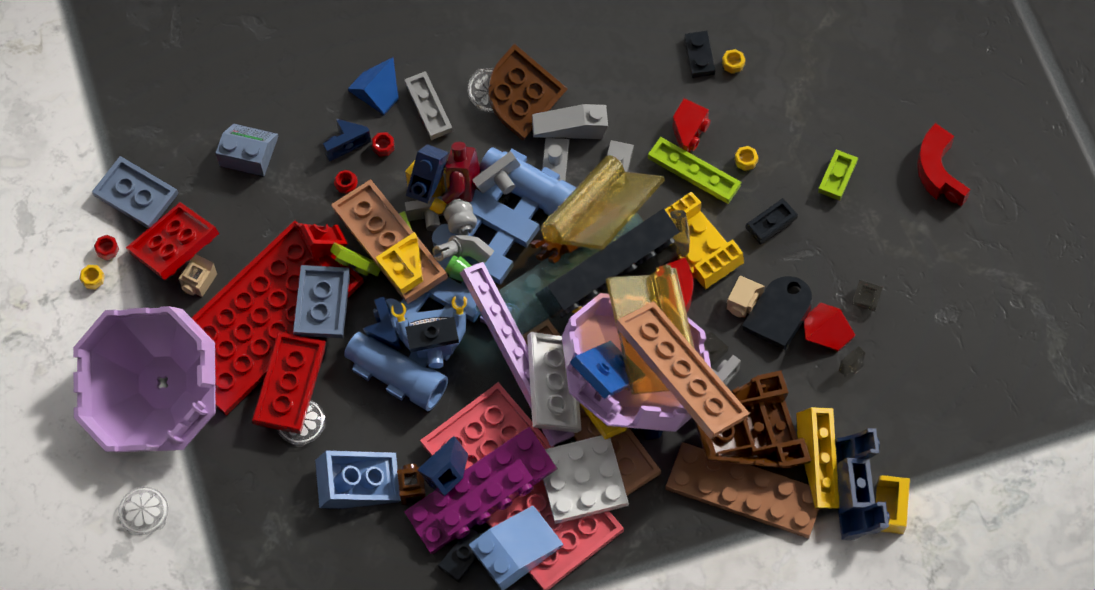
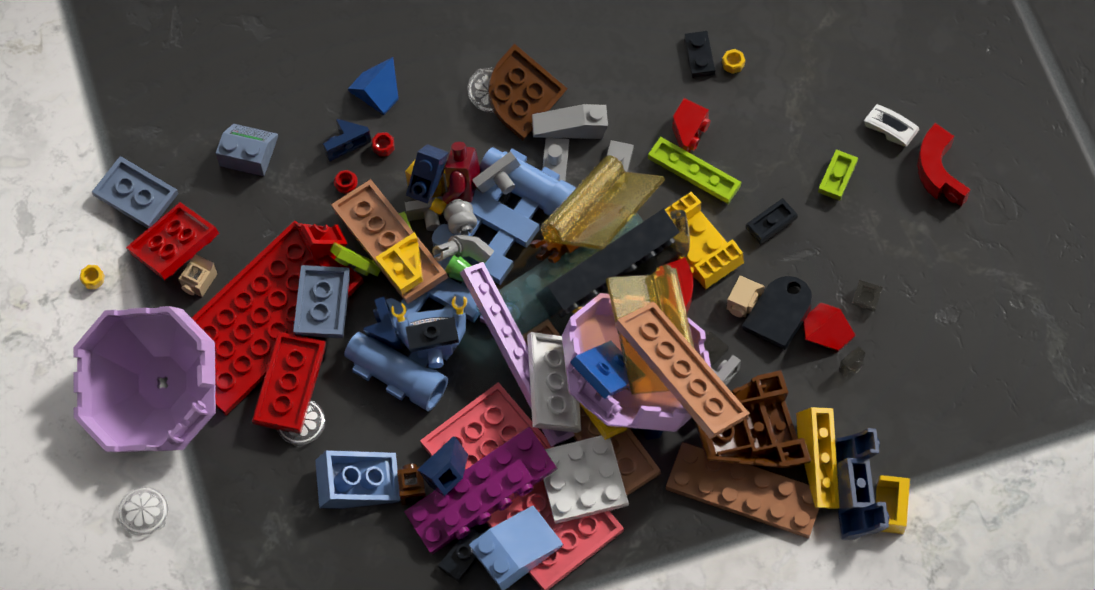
red tile [94,235,119,260] -> none
light grey plate [404,71,453,140] -> none
yellow tile [734,146,758,171] -> none
none -> white slope [864,104,919,147]

